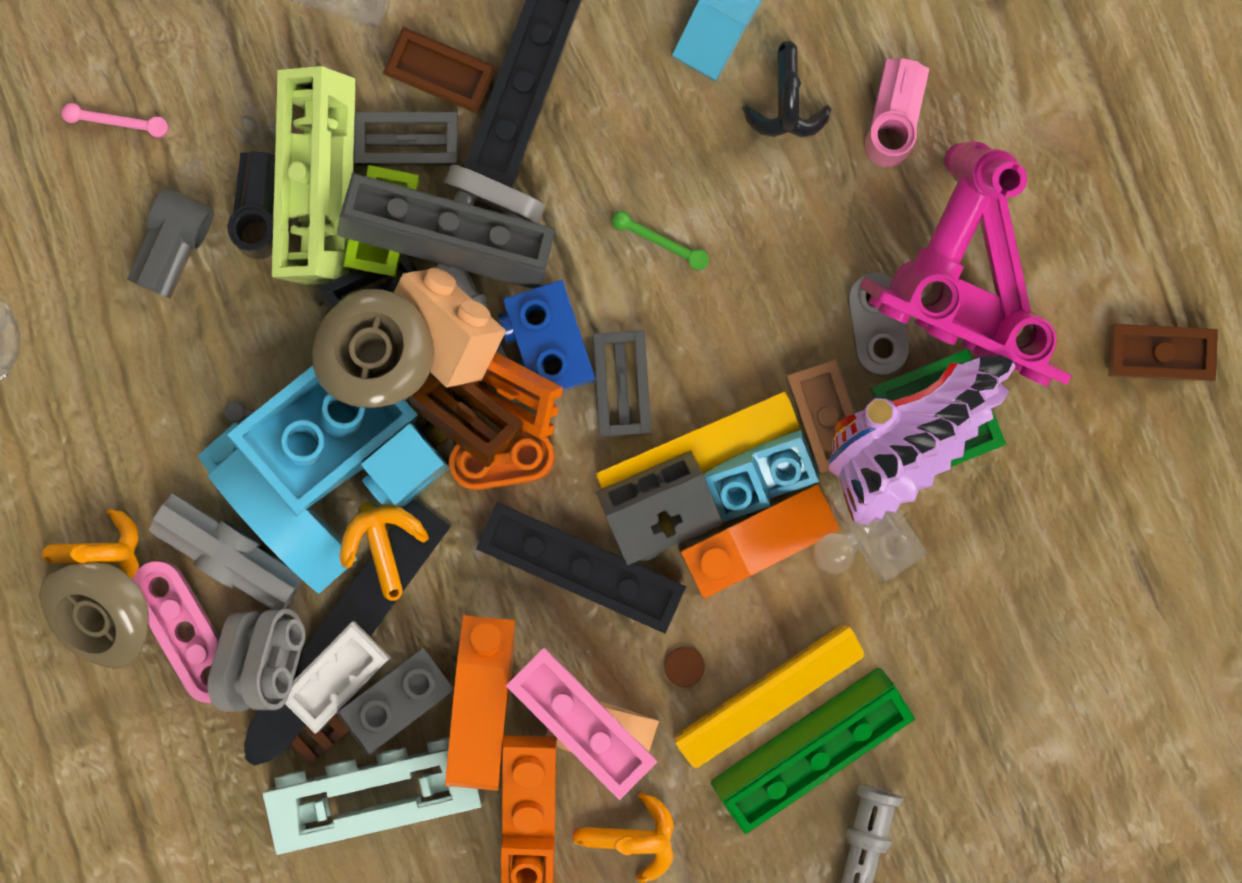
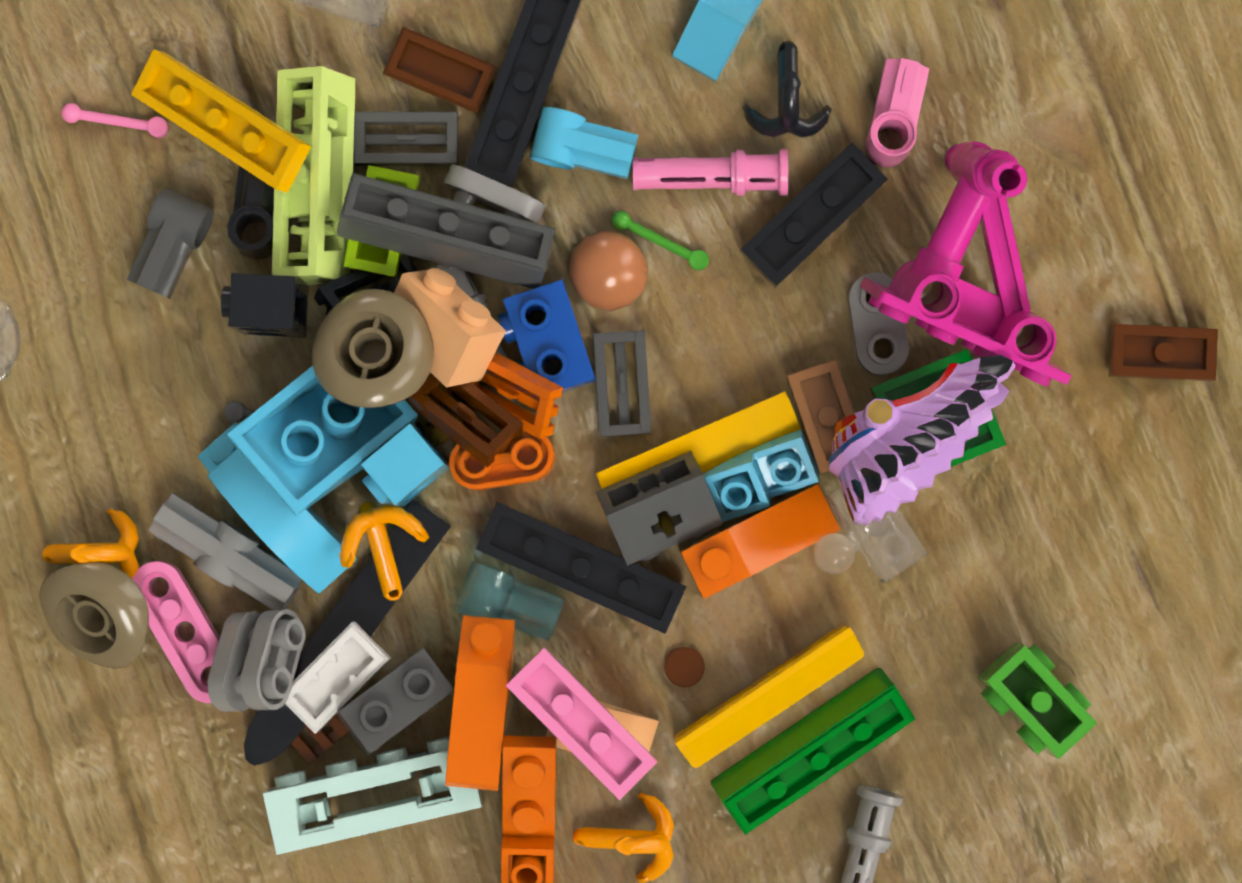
none -> yellow plate [131,49,312,193]
none -> black brick [221,273,309,338]
none -> clear light blue piece [454,561,565,641]
none -> medium azure piece [529,107,638,180]
none -> nougat hair [568,230,649,312]
none -> bright pink pin [633,149,788,196]
none -> black plate [739,143,888,288]
none -> bright green brick [977,642,1097,759]

